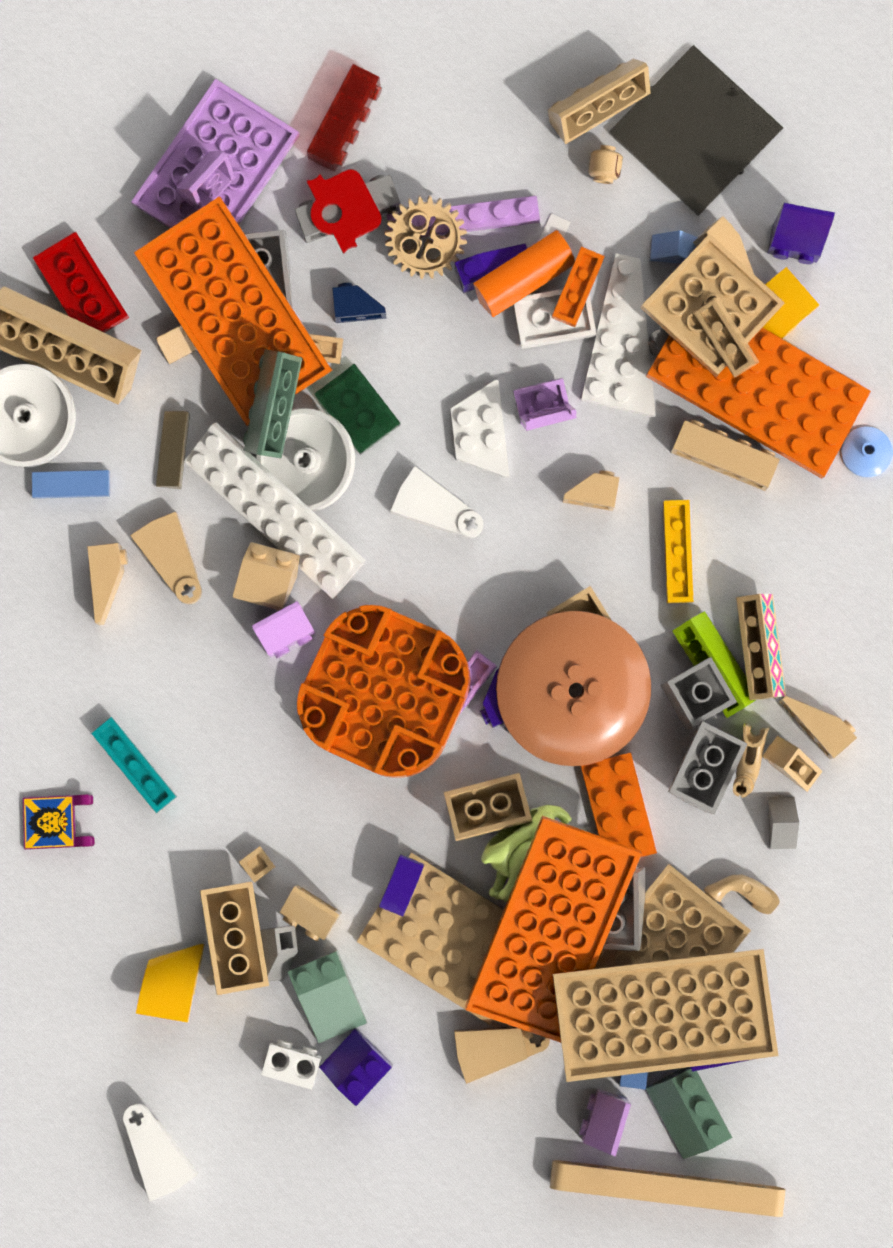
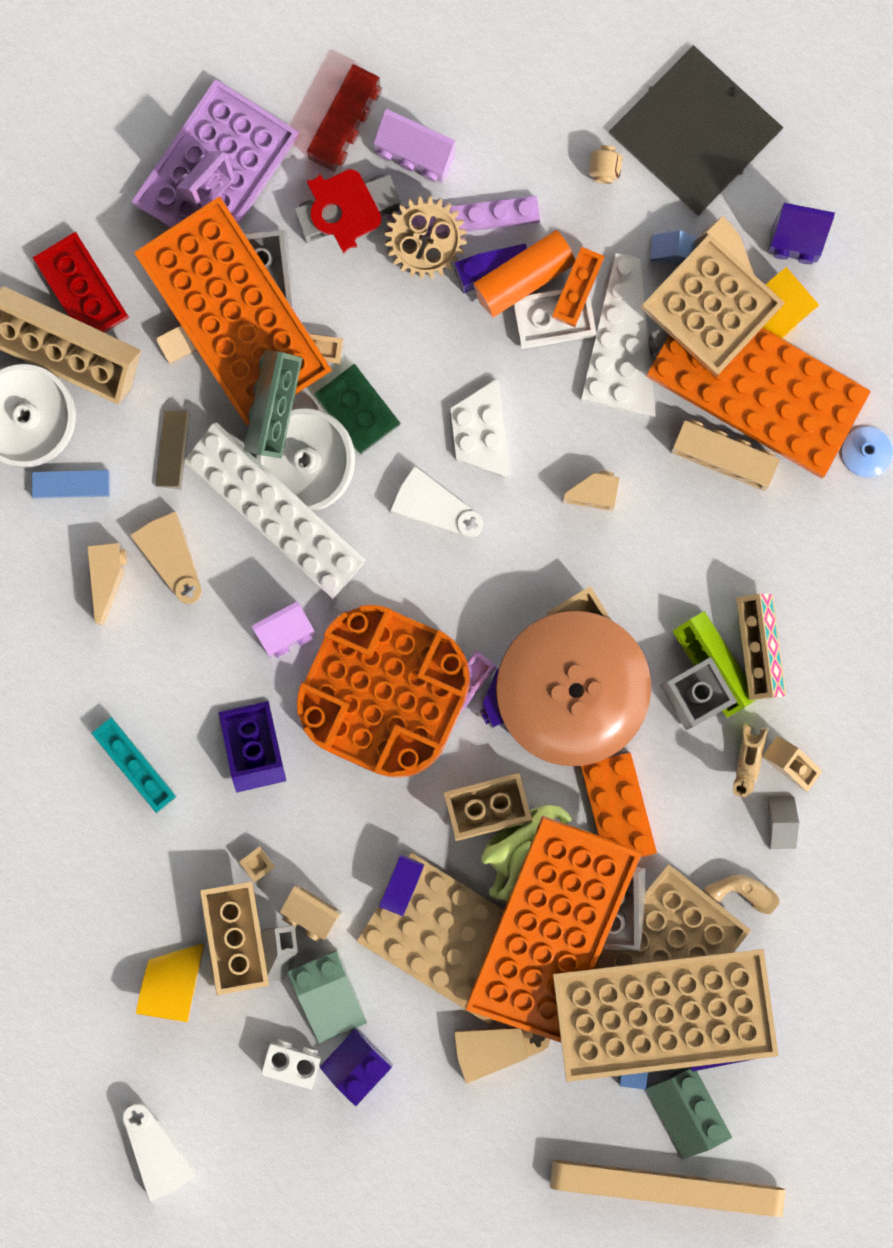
flag [23,794,95,850] -> none
tan slope [233,542,300,610] -> none
dark blue slope [332,283,387,323] -> none
lavender plate [513,378,577,431] -> none
white sticker [539,213,571,241] -> none
tan slope [548,58,651,145] -> none
lavender slope [579,1089,631,1156] -> none
yellow plate [663,500,694,603] -> none
light grey slope [668,721,747,815] -> none
tan slope [693,298,759,377] -> none
tan slope [779,696,857,759] -> none
none -> dark purple slope [218,701,287,793]
none -> lavender slope [374,109,455,183]

